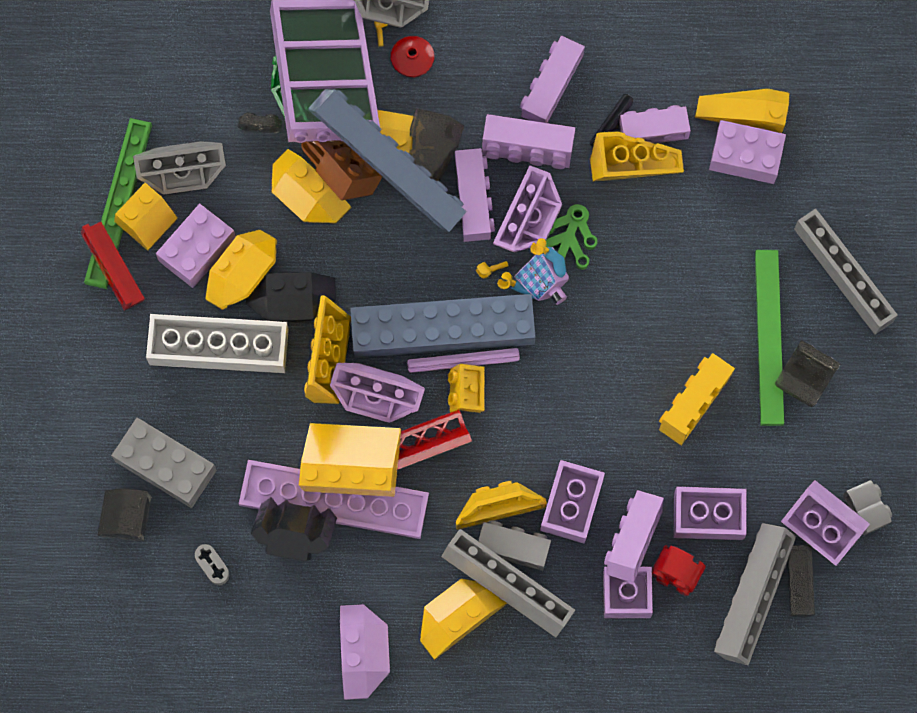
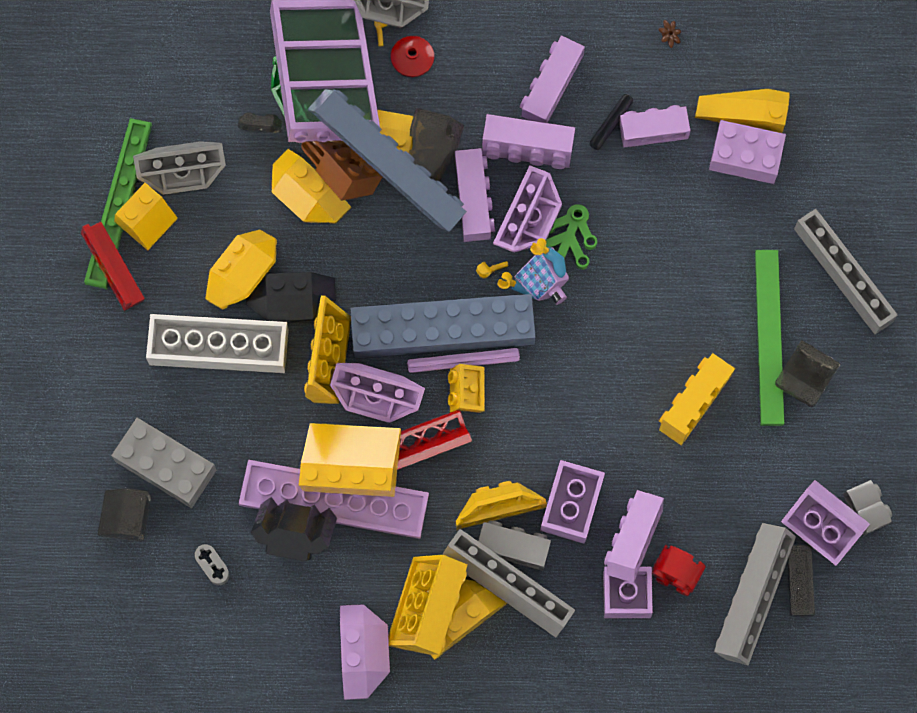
lavender brick [156,203,236,288] -> none
yellow wedge [590,132,684,181] -> none
lavender brick [674,487,746,540] -> none
none -> yellow slope [388,555,468,655]
none -> reddish brown plant [658,20,681,48]

